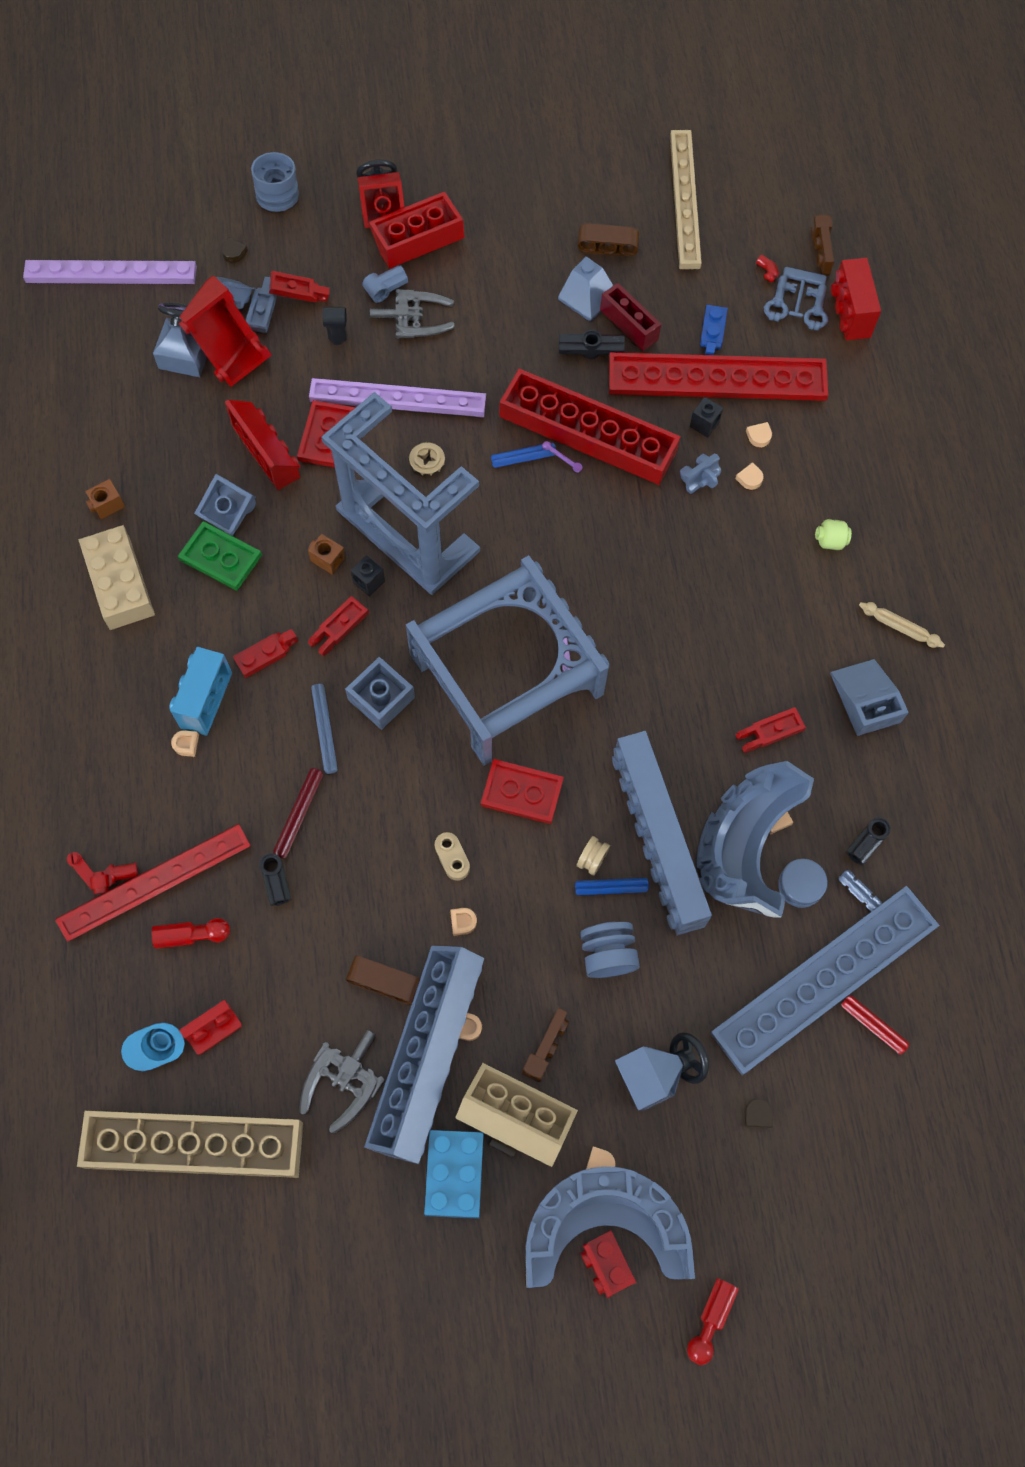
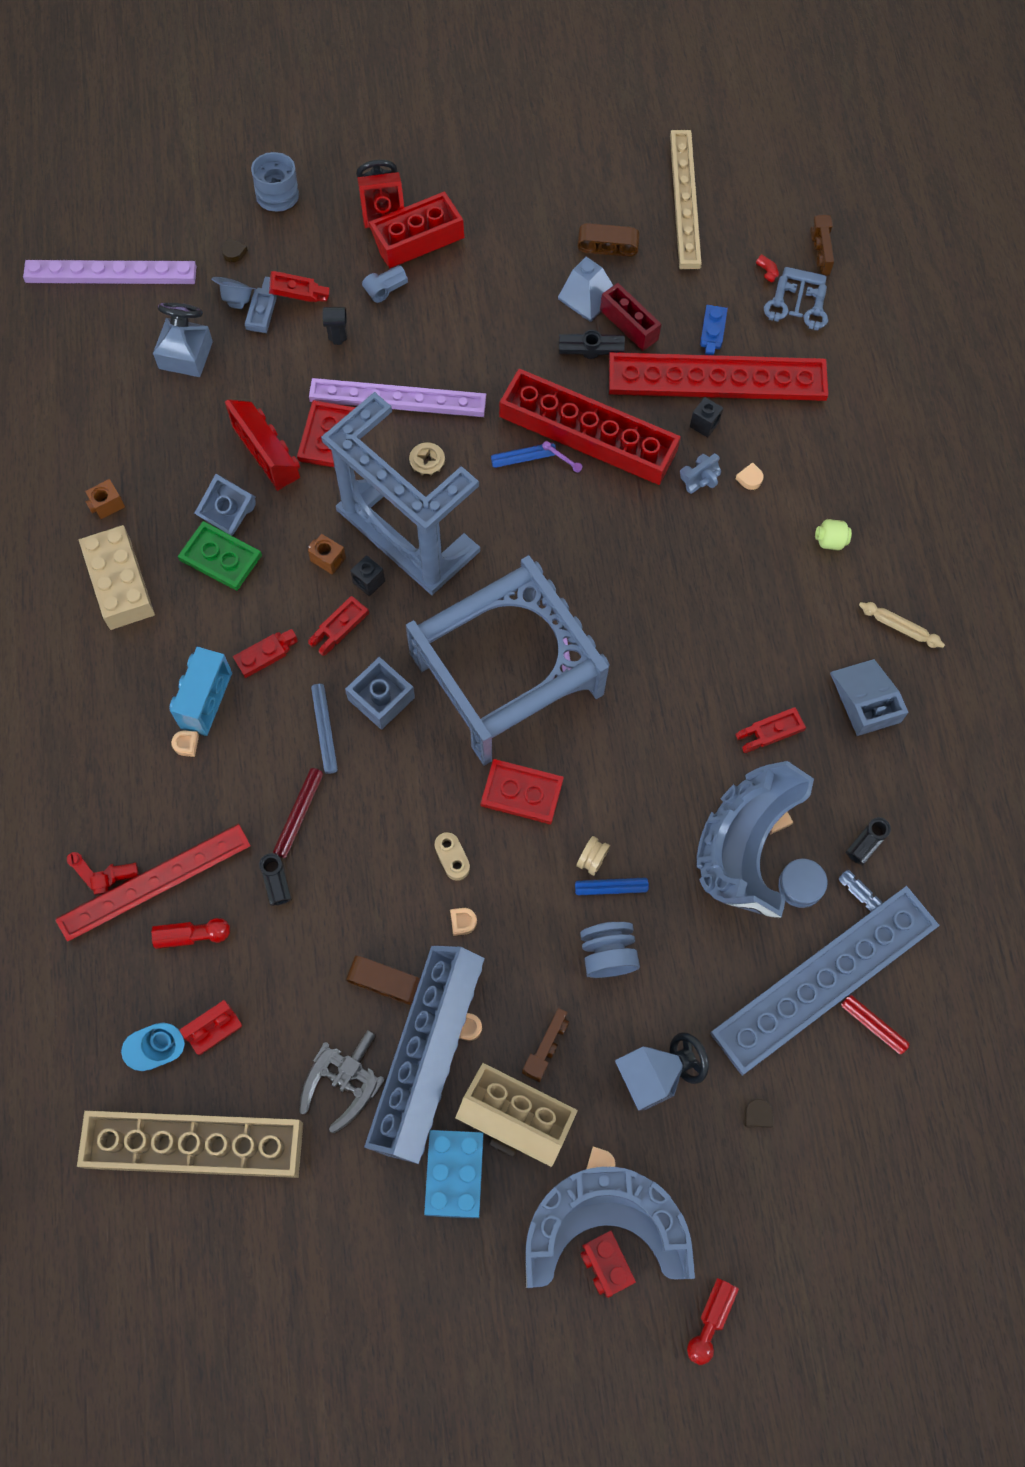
red windscreen [178,275,272,387] -> none
flat silver bar [370,289,455,338] -> none
sand blue brick [612,731,712,936] -> none
light nougat tile [746,422,772,447] -> none
red brick [831,258,881,340] -> none

